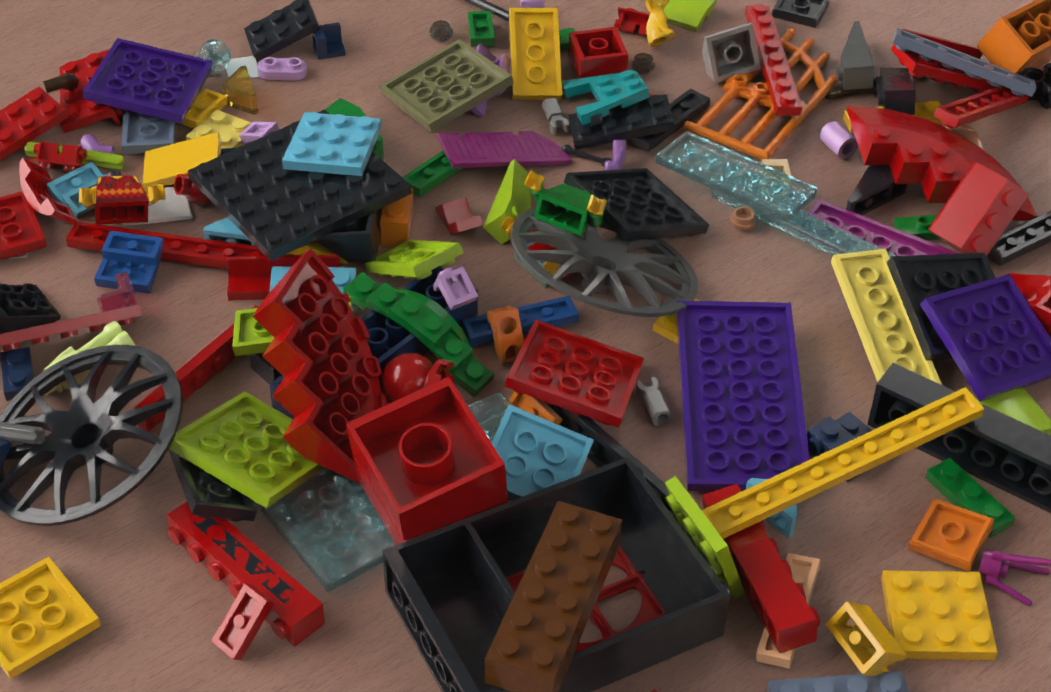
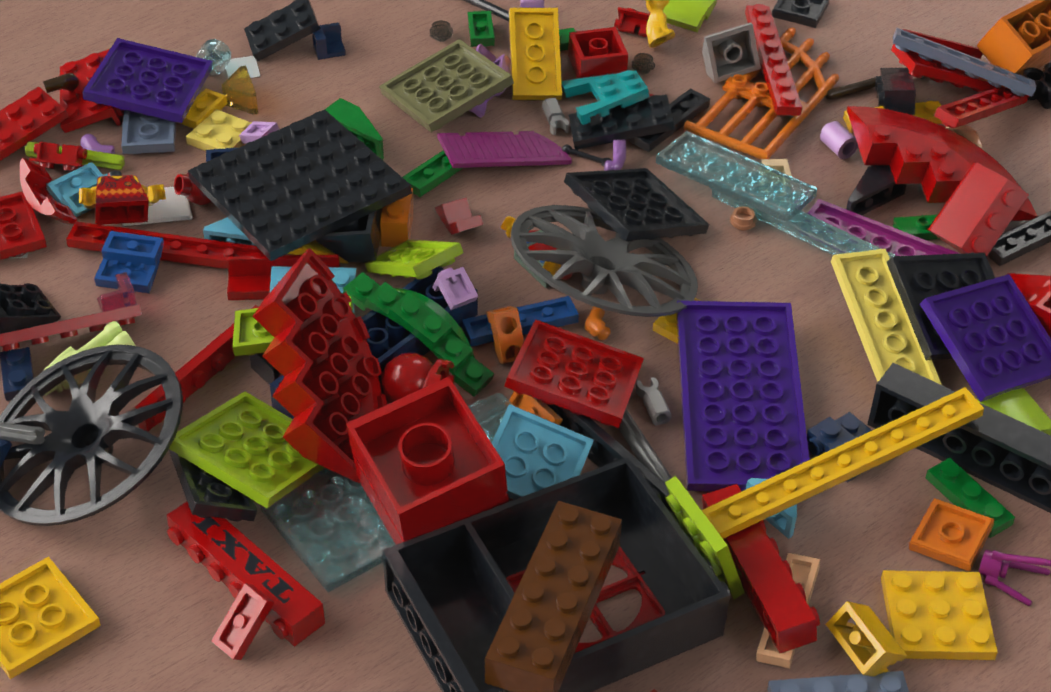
yellow tile [142,132,222,188] -> none
lavender plate [258,57,307,81] -> none
medium azure plate [282,112,382,176] -> none
lime slope [483,159,531,245] -> none
green torso [524,170,607,236] -> none
dark grey slope [836,21,874,90] -> none
none -> orange arm [584,306,611,341]
none -> dark grey axle [618,409,672,483]

